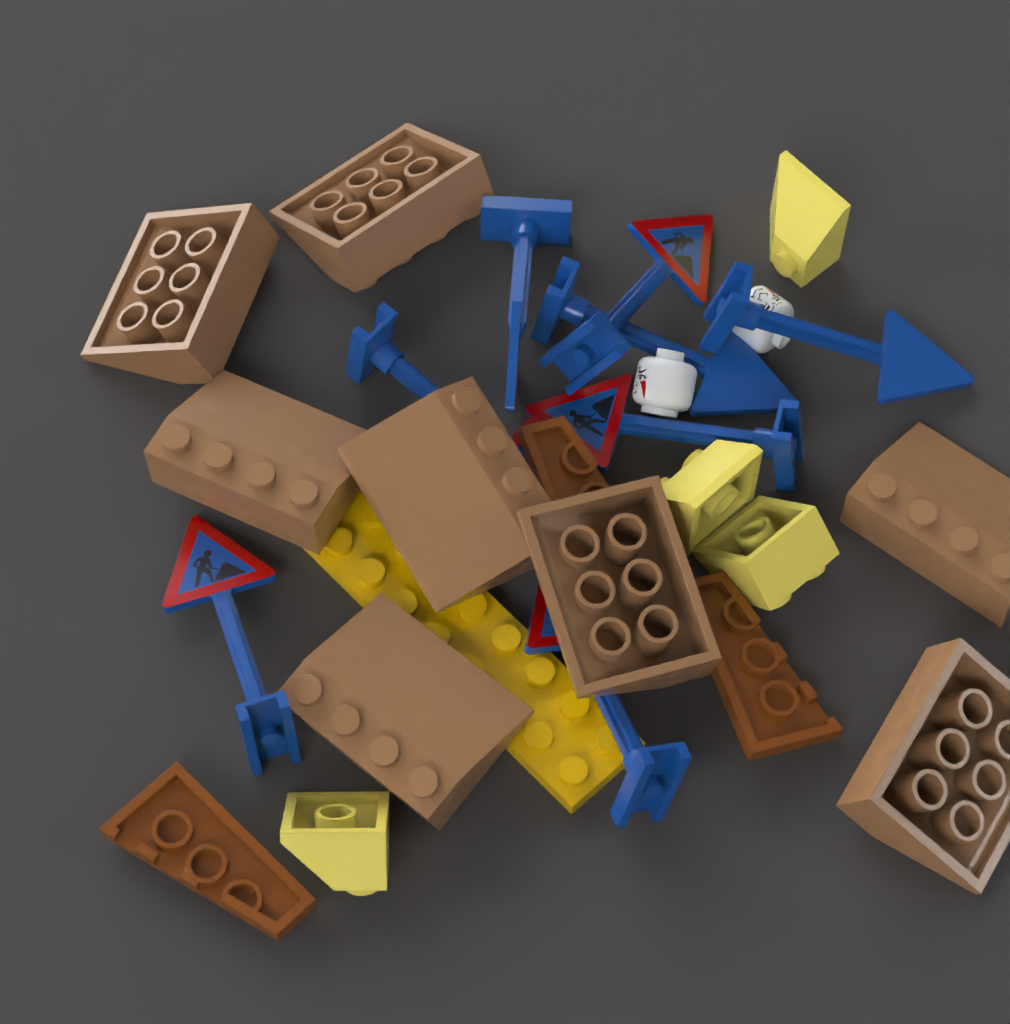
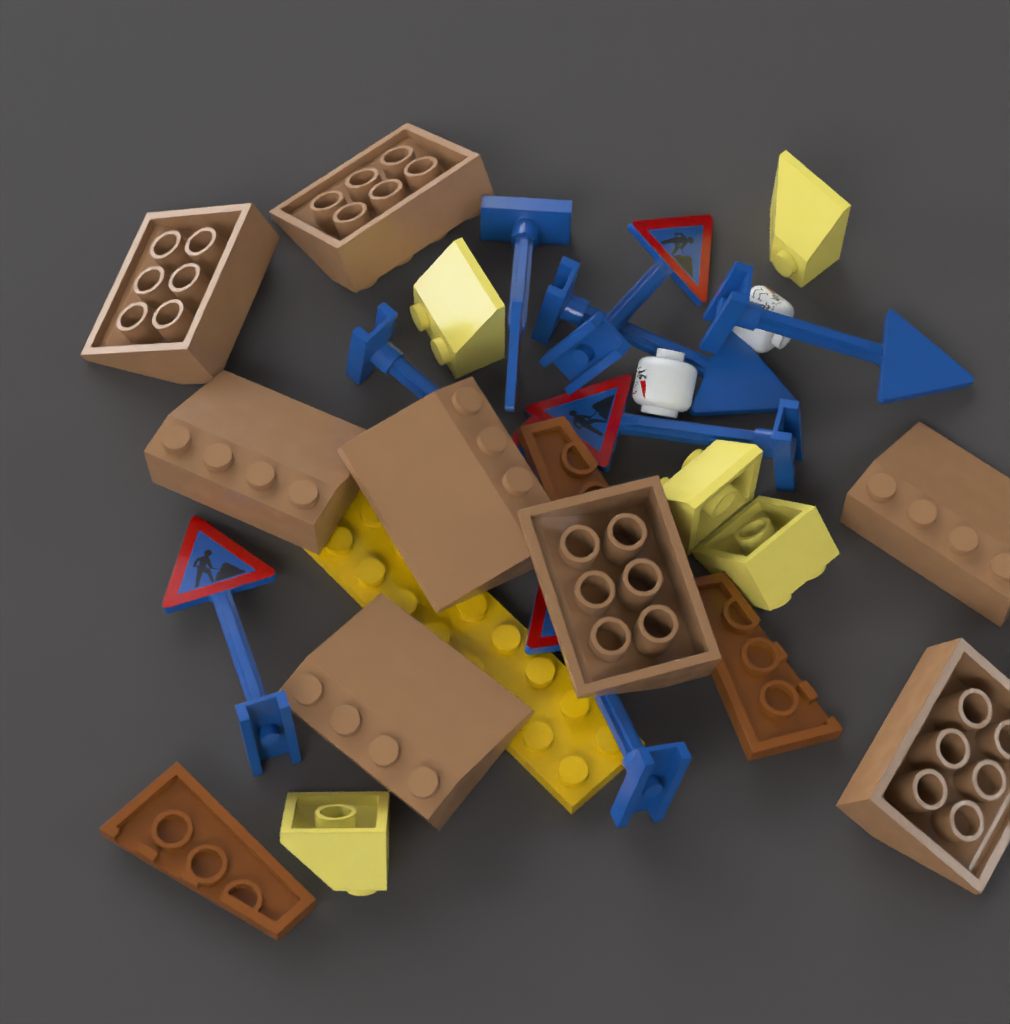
none -> light yellow slope [410,238,505,379]

